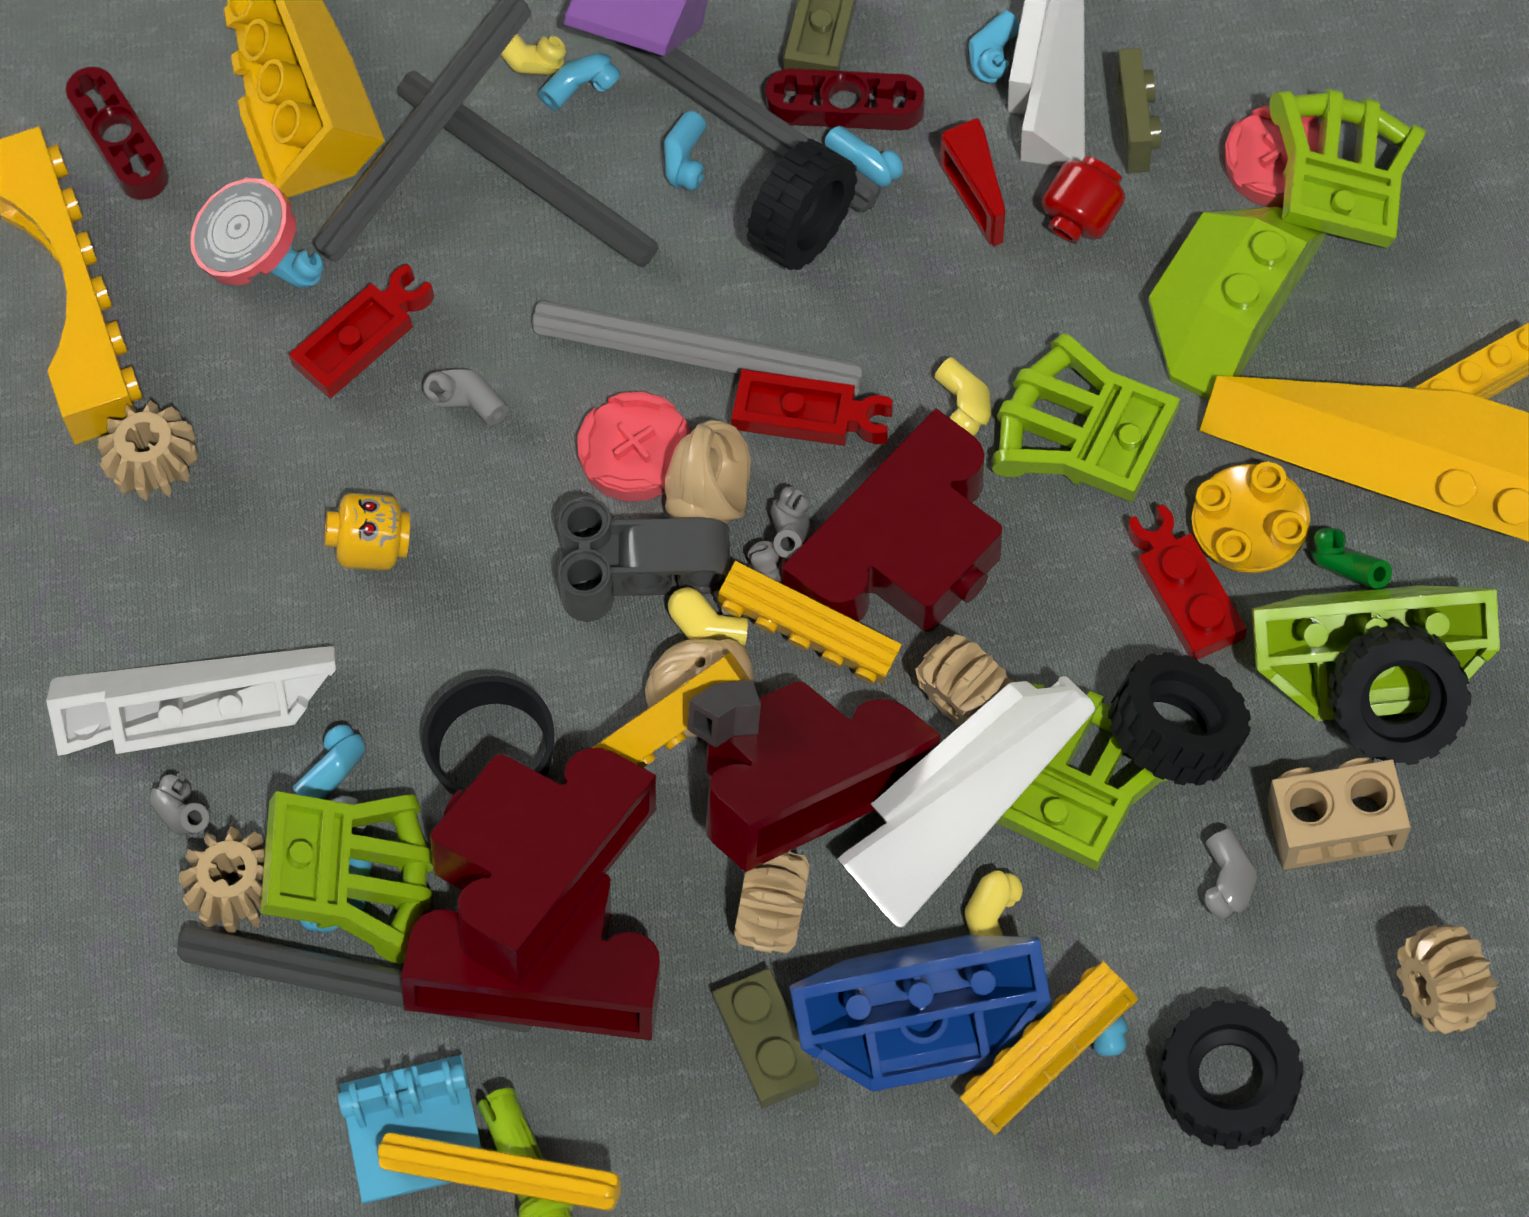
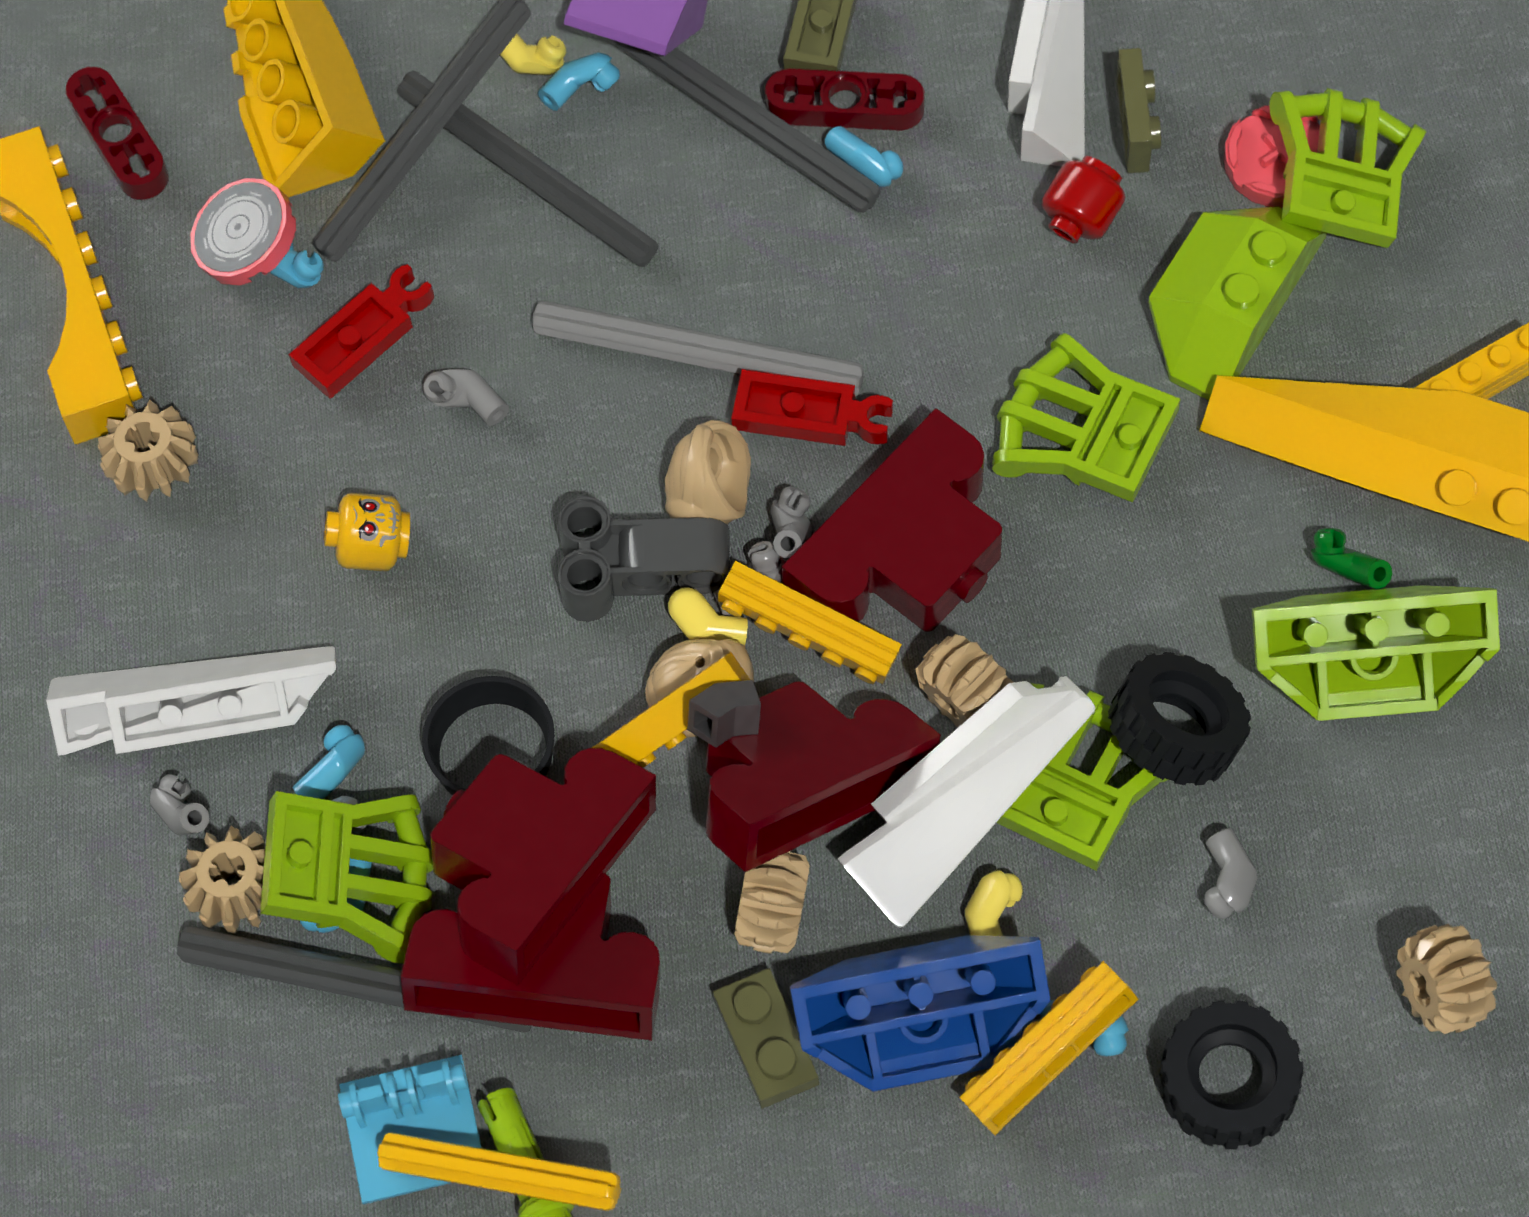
coral tile [577,392,691,502] -> none
medium azure arm [664,111,706,191] -> none
black tyre [747,139,858,271] -> none
light yellow arm [935,357,991,436] -> none
red slope [940,118,1005,247] -> none
medium azure arm [968,10,1020,83] -> none
red plate [1128,504,1247,660] -> none
yellow dish [1192,461,1310,573] -> none
tan brick [1266,758,1411,870] -> none
black tyre [1328,623,1471,766] -> none

